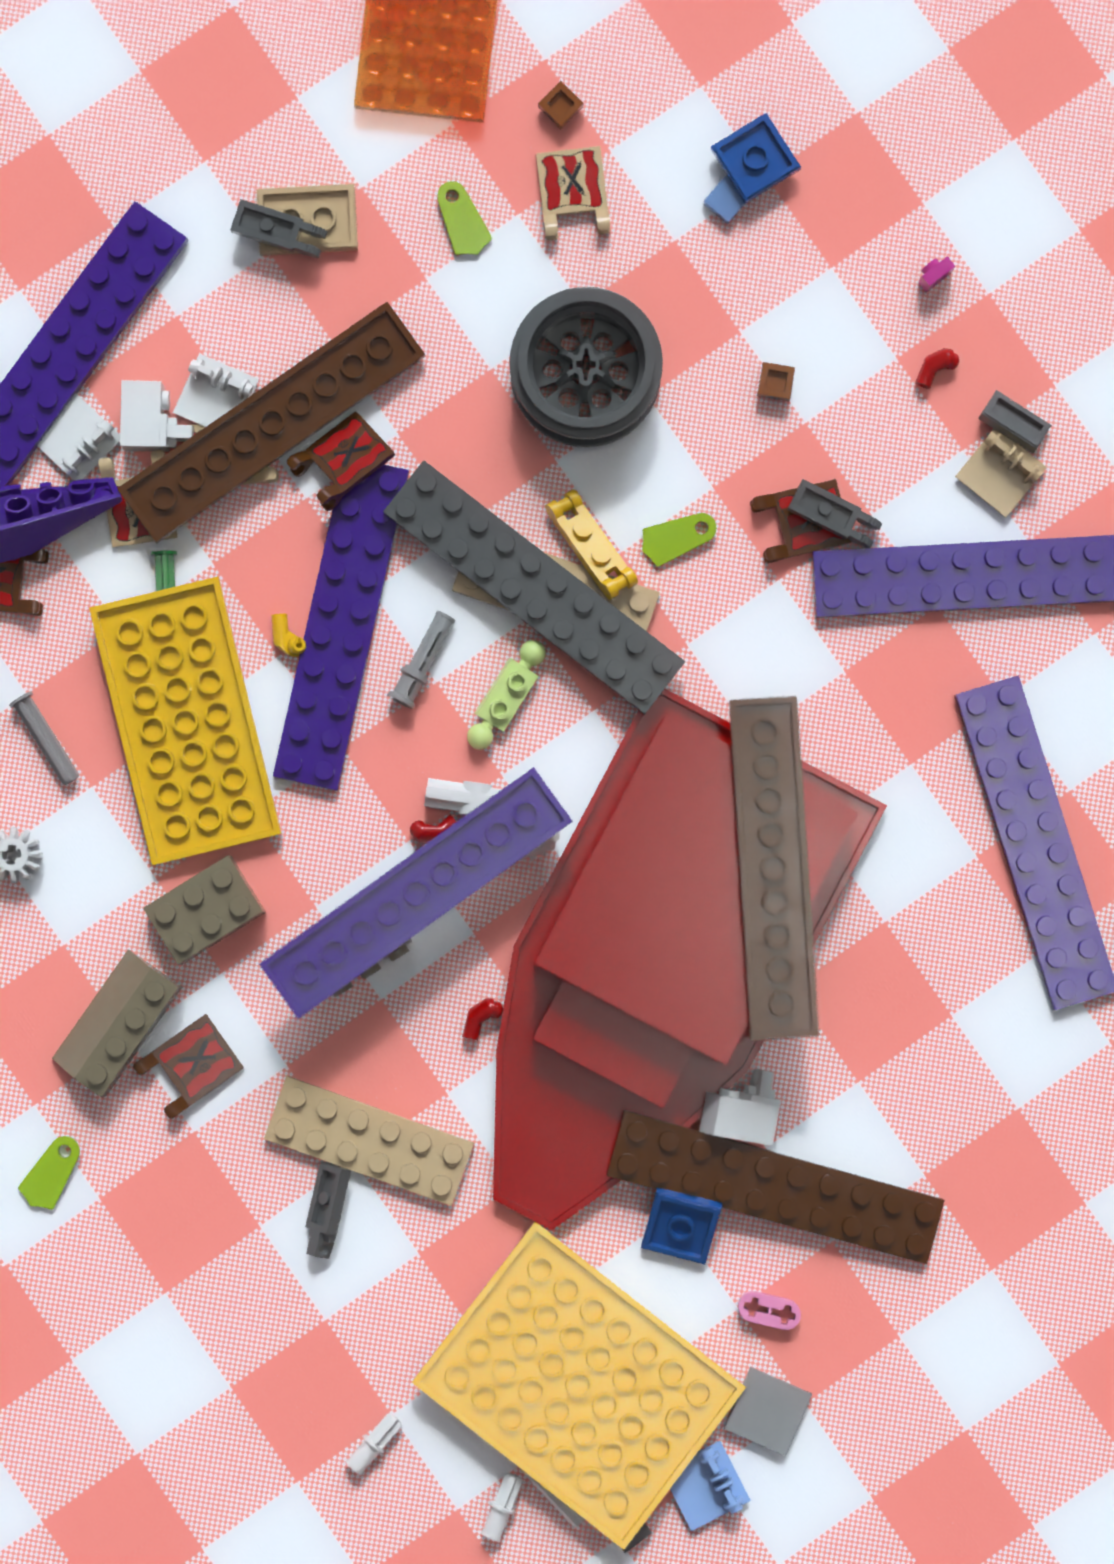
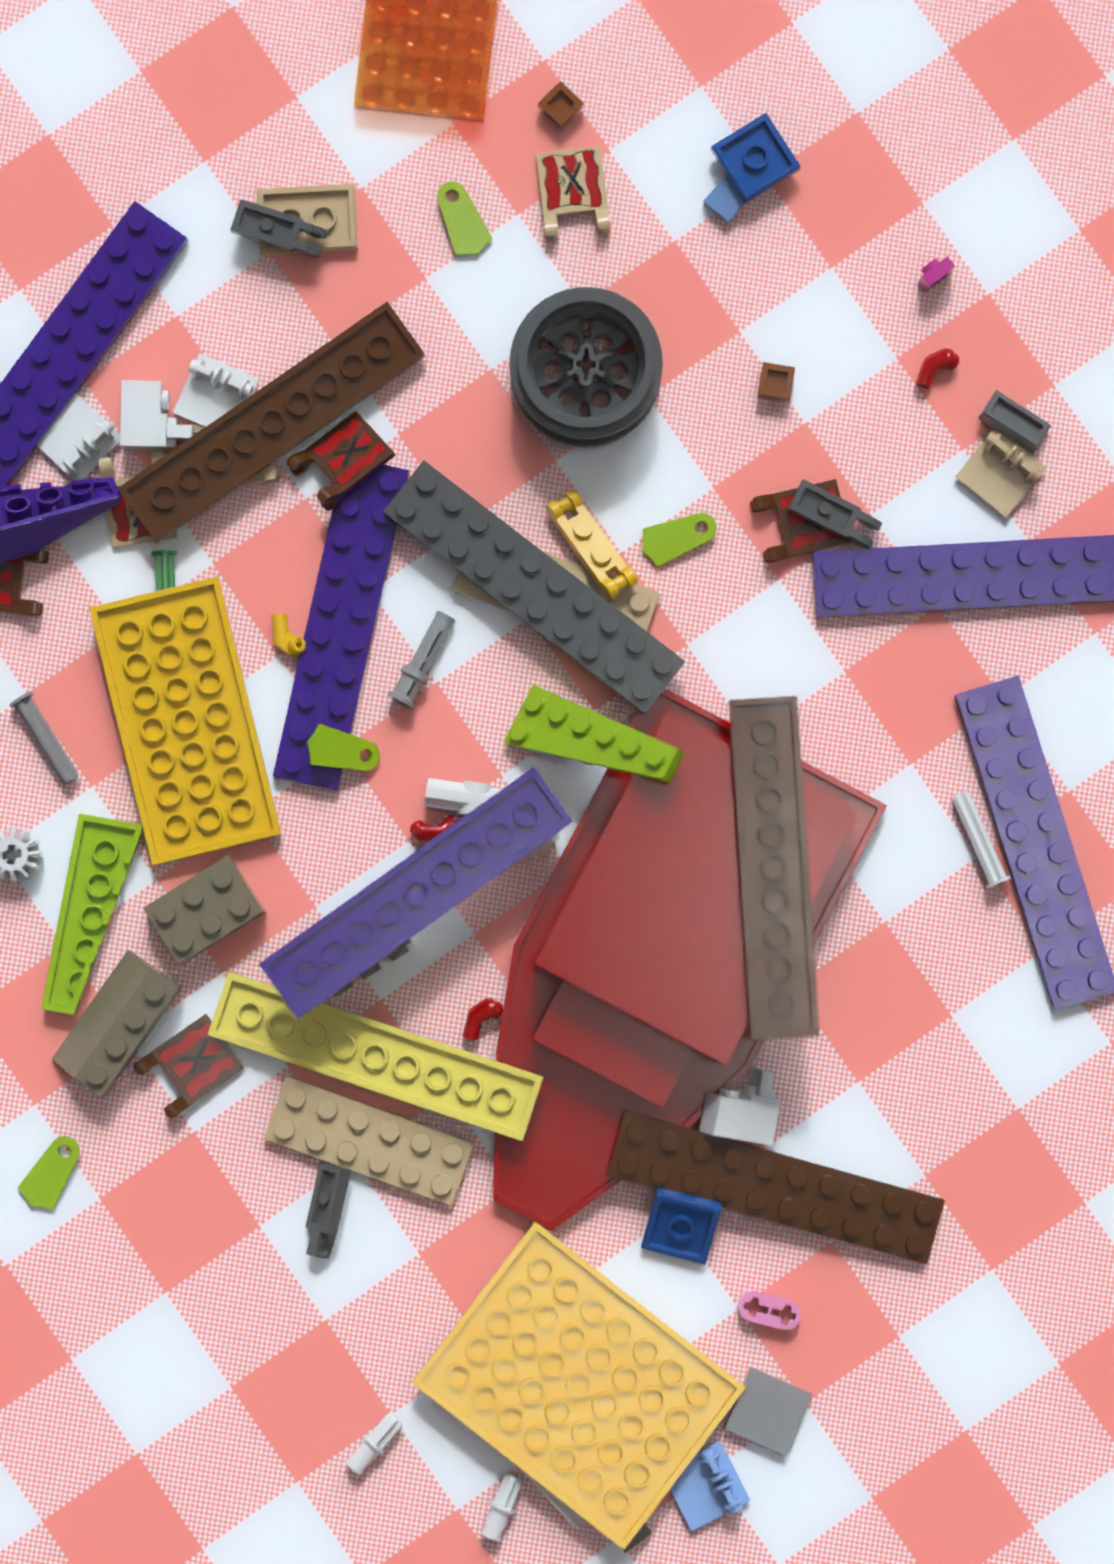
yellowish green plate [467,640,546,750] -> none
none -> lime wing [41,813,144,1015]
none -> light yellow plate [208,972,544,1141]
none -> lime piece [307,724,380,771]
none -> lime wing [503,685,685,783]
none -> white axle [952,791,1011,889]

